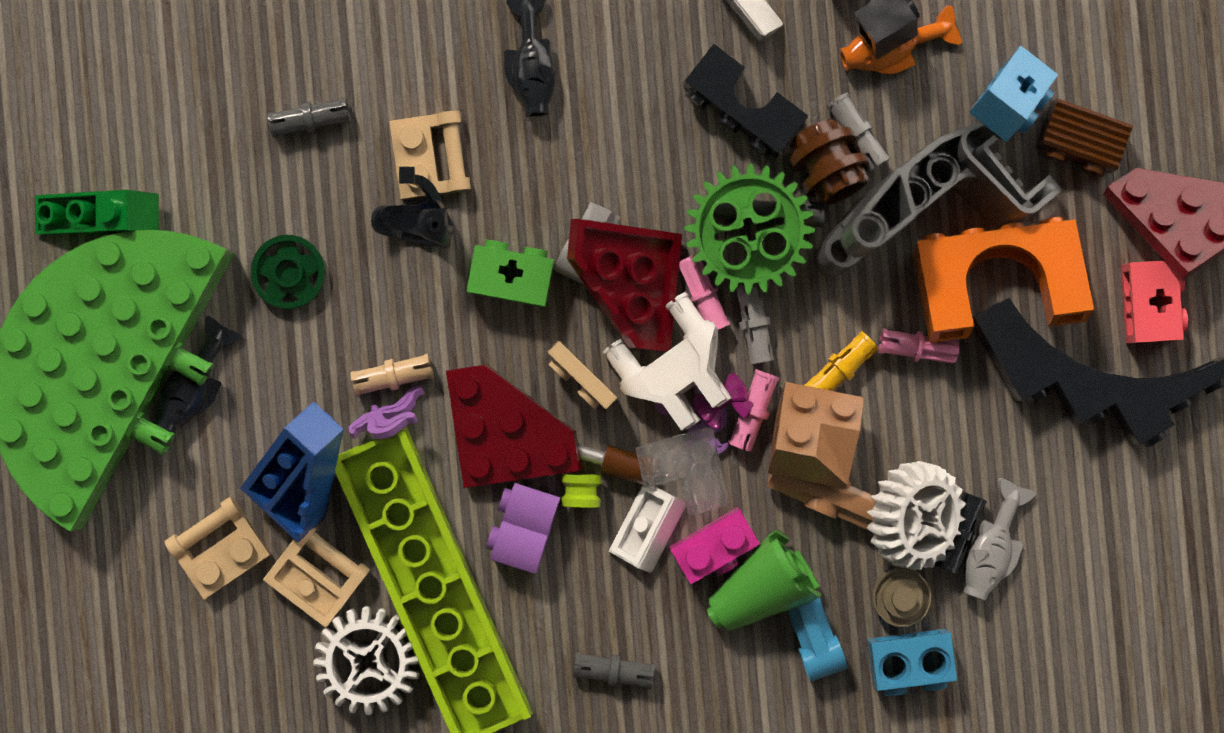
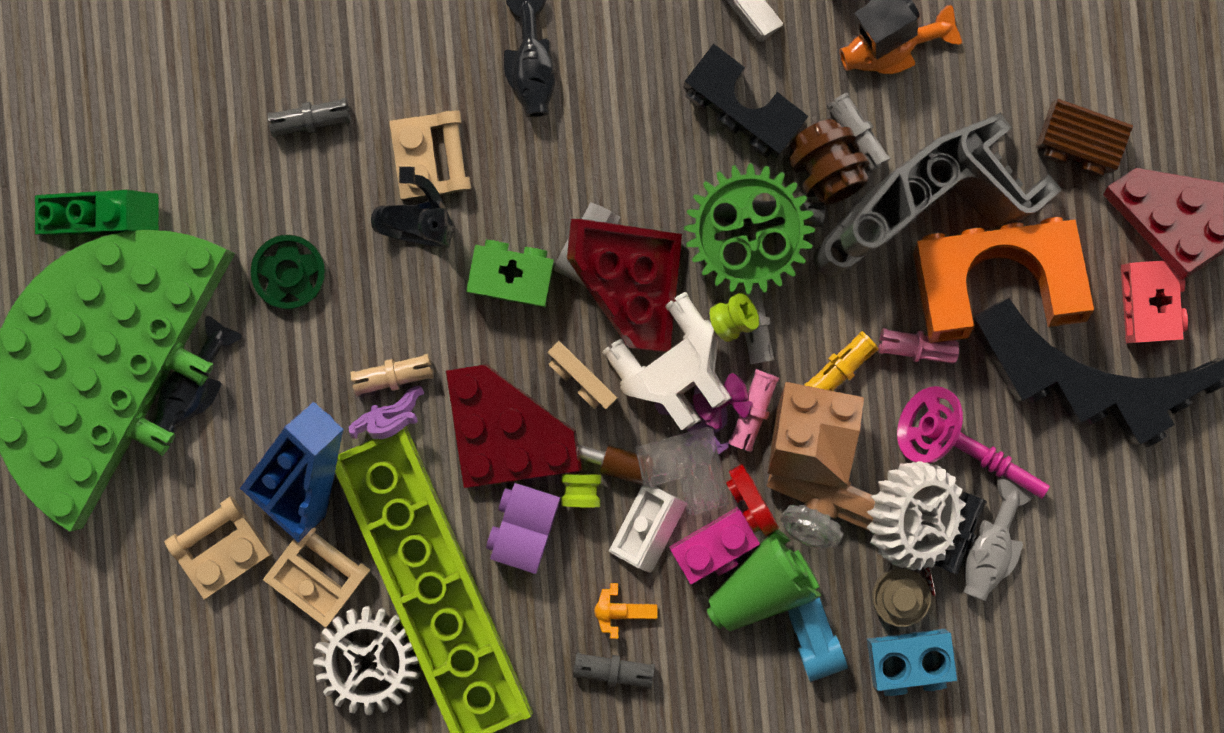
bright pink axle [679,255,730,329] -> none
dark azure brick [969,45,1058,142] -> none
none -> light orange piece [594,583,657,639]
none -> lime wheel [709,293,759,342]
none -> red plate [726,464,779,536]
none -> clear gear [780,505,843,549]
none -> dark pink dish [897,386,1050,499]
none -> sticker [924,567,936,596]

